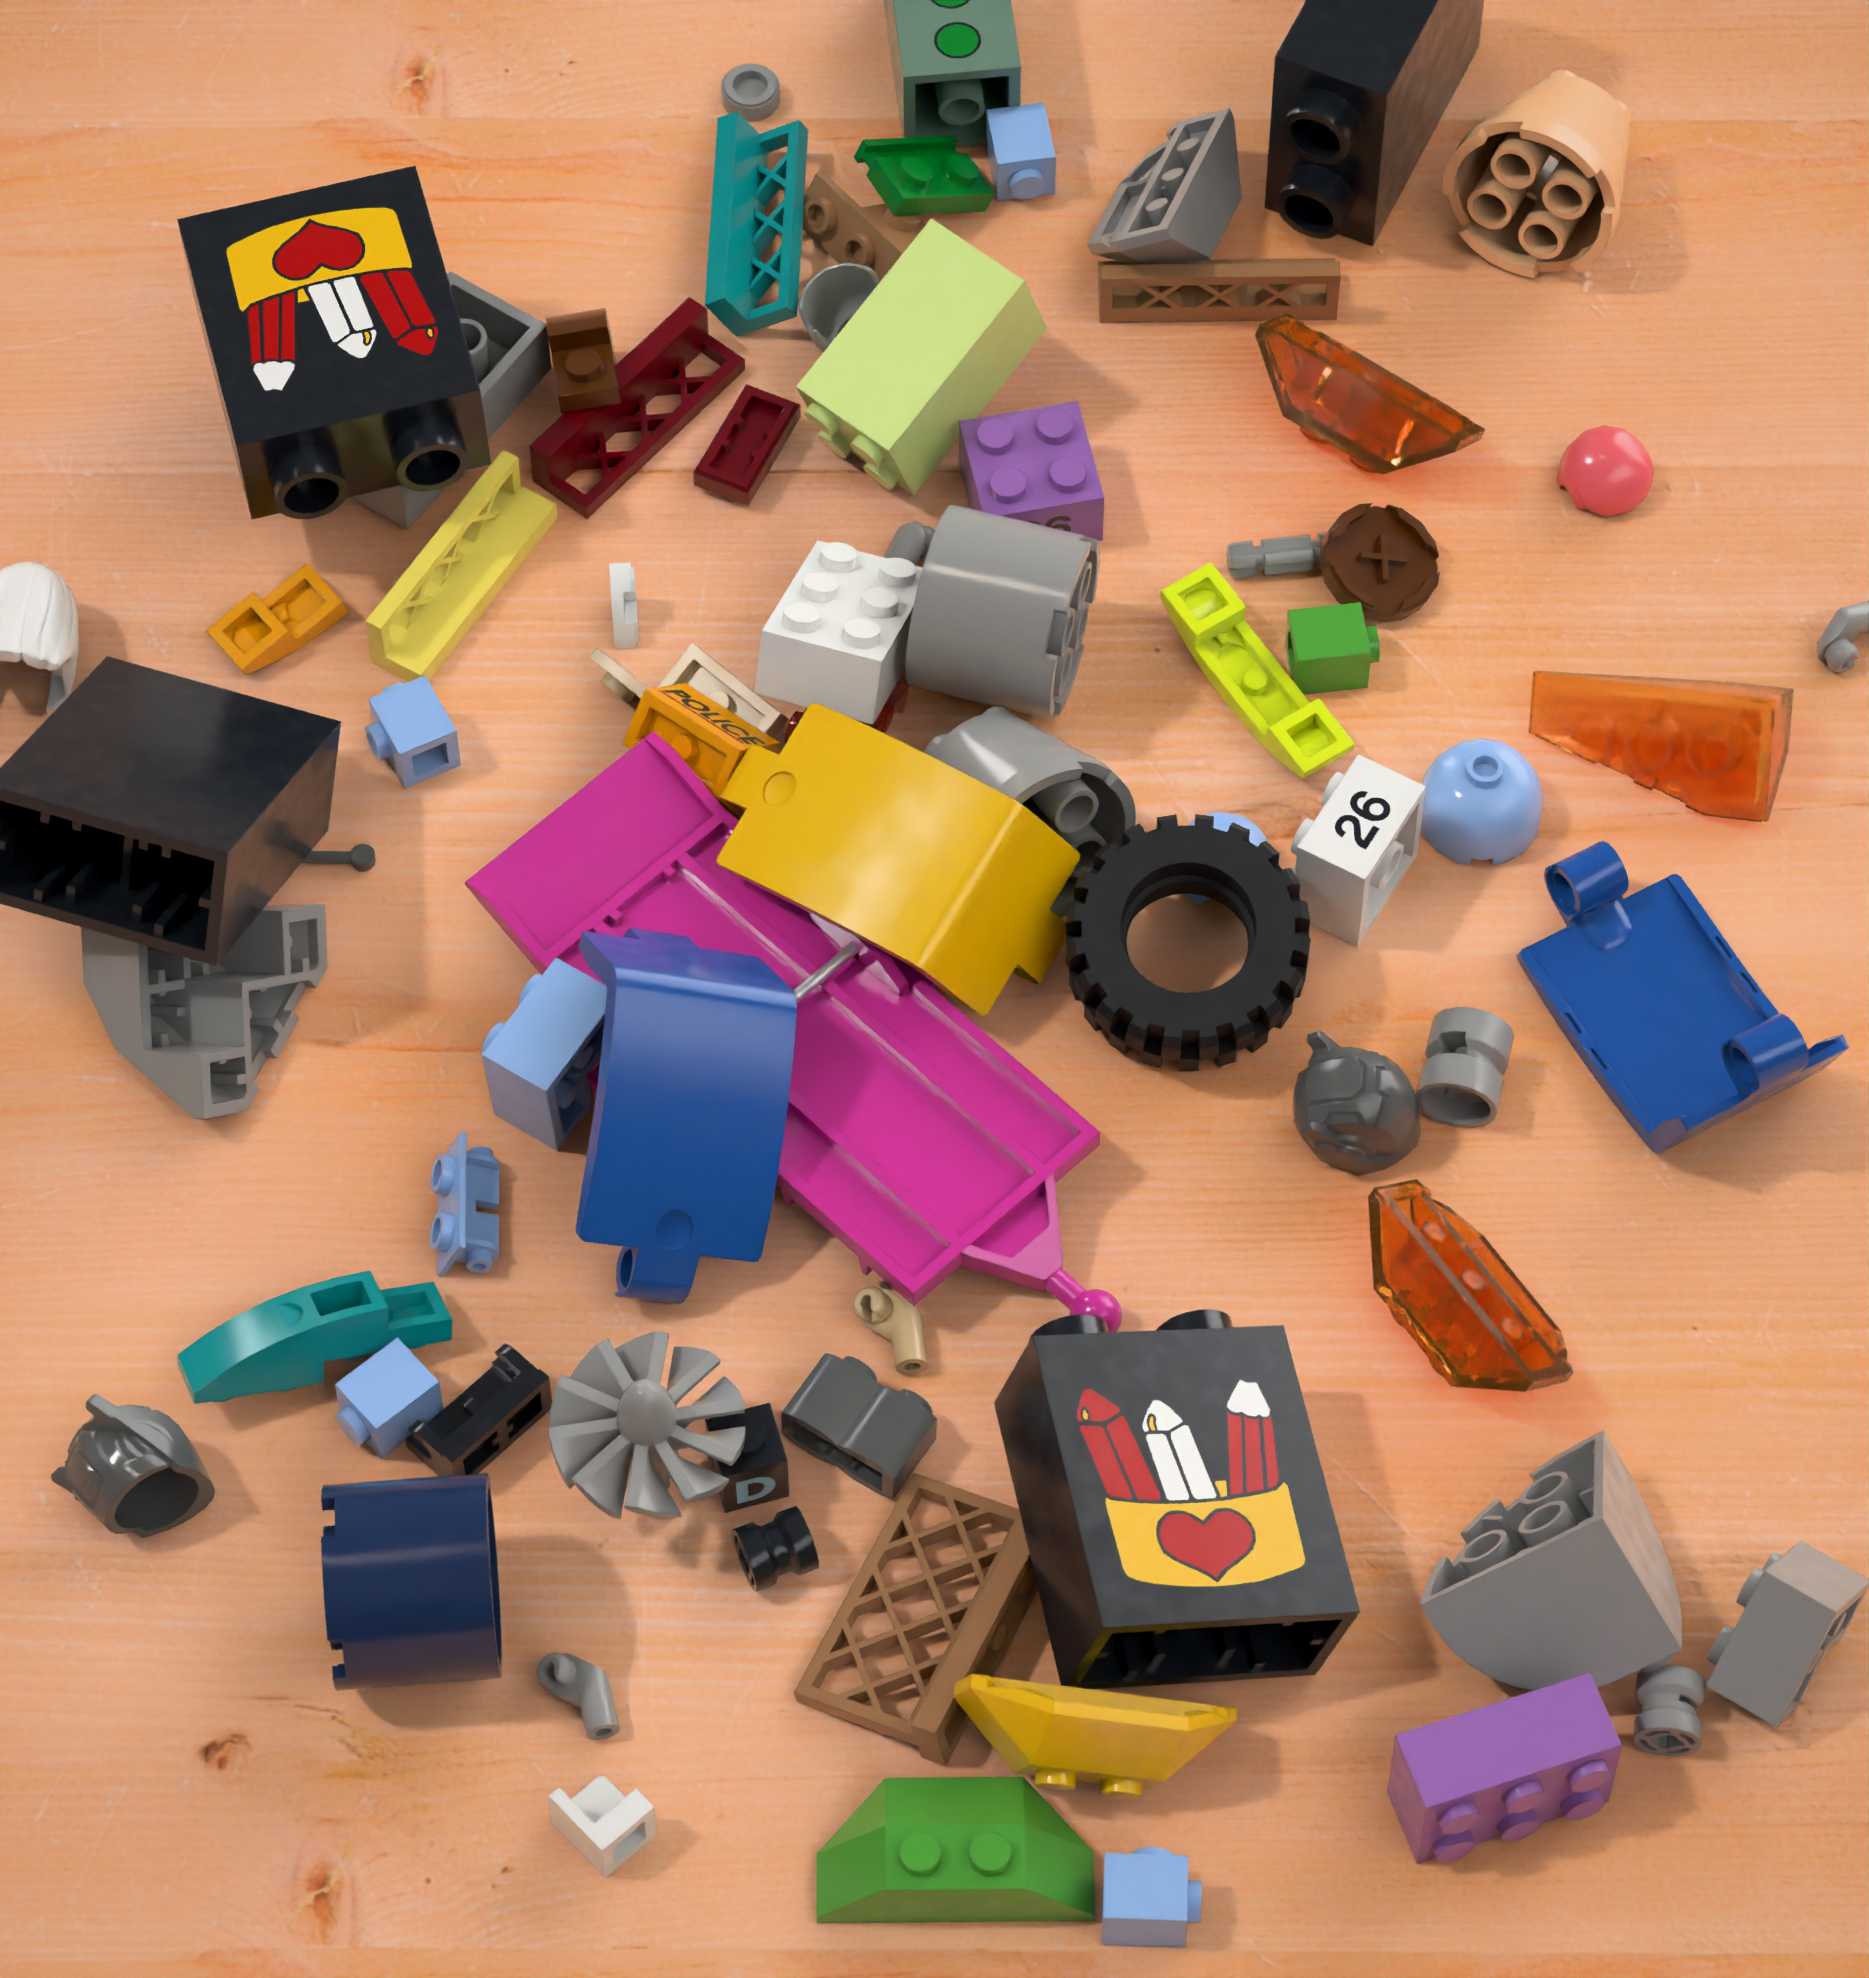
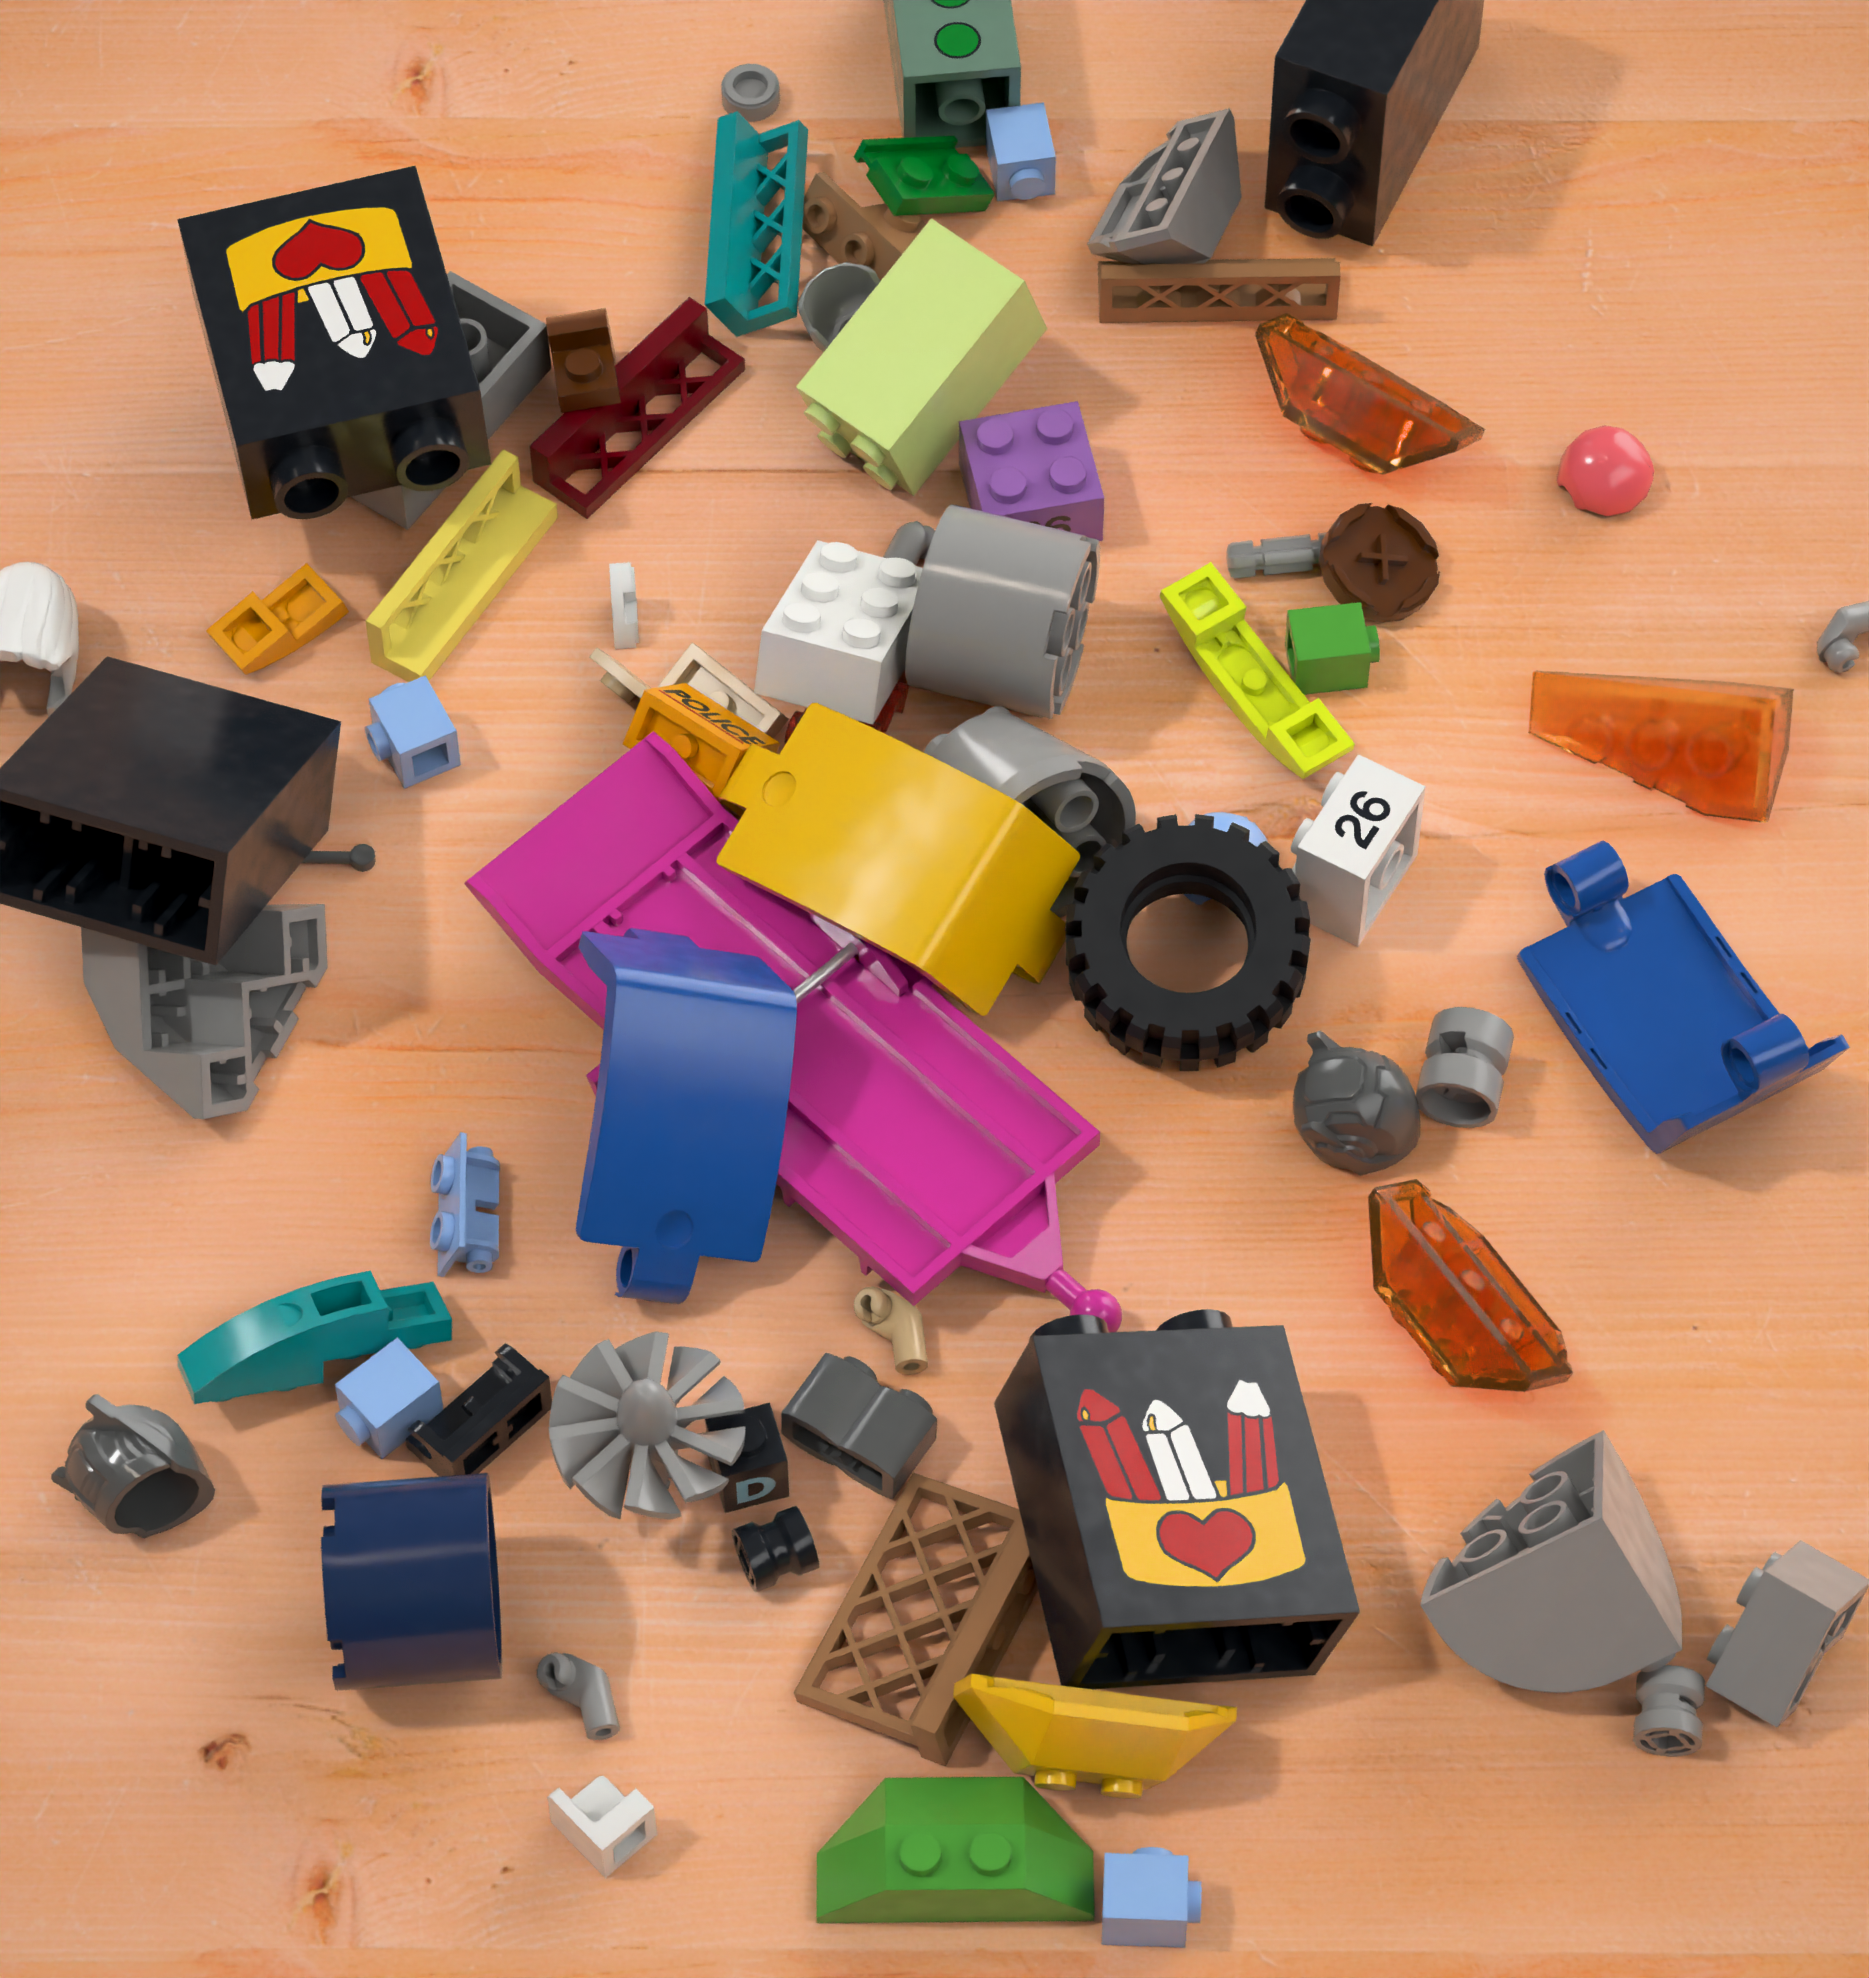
light blue brick [481,957,607,1151] -> none
dark red plate [693,384,801,506] -> none
medium lavender brick [1387,1673,1622,1864] -> none
light blue cylinder [1421,738,1543,865] -> none
light nougat cone [1443,70,1632,278] -> none

